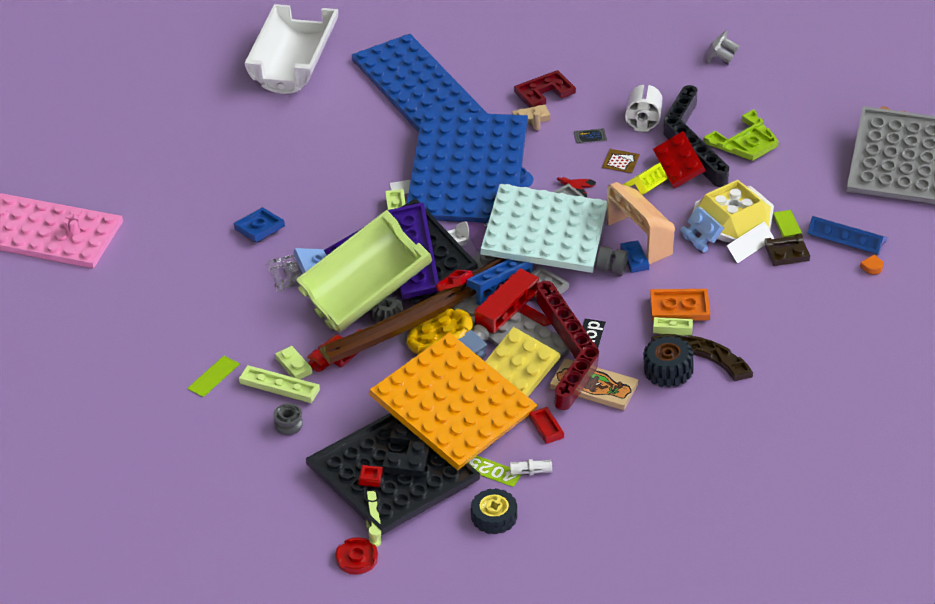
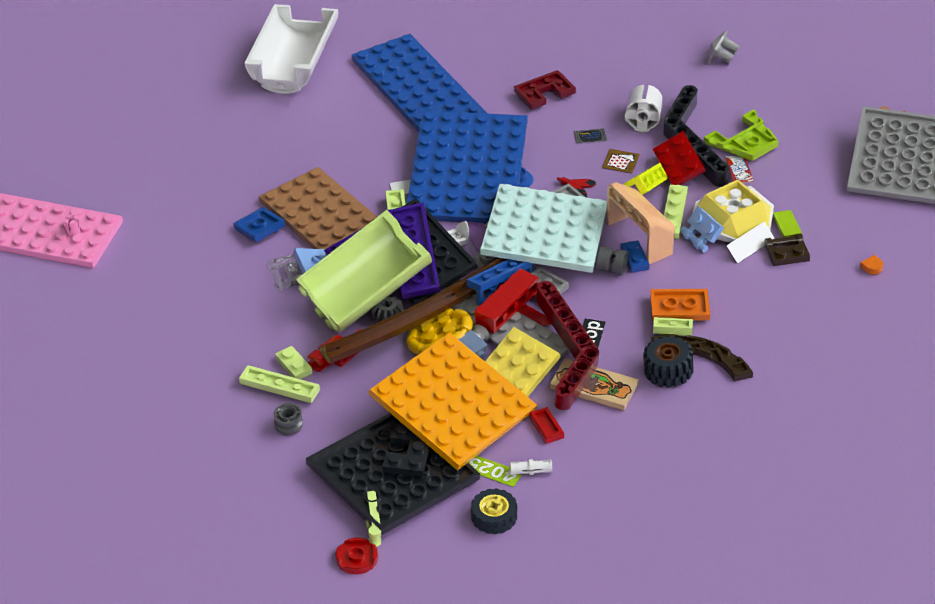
lime sticker [187,356,240,397] -> none
red tile [359,465,383,487] -> none
red tile [436,270,473,291] -> none
tan plate [512,105,550,131] -> none
blue fence [807,216,887,255] -> none
none -> medium nougat plate [259,167,377,249]
none -> yellowish green plate [664,185,688,239]
none -> sticker [725,156,754,183]

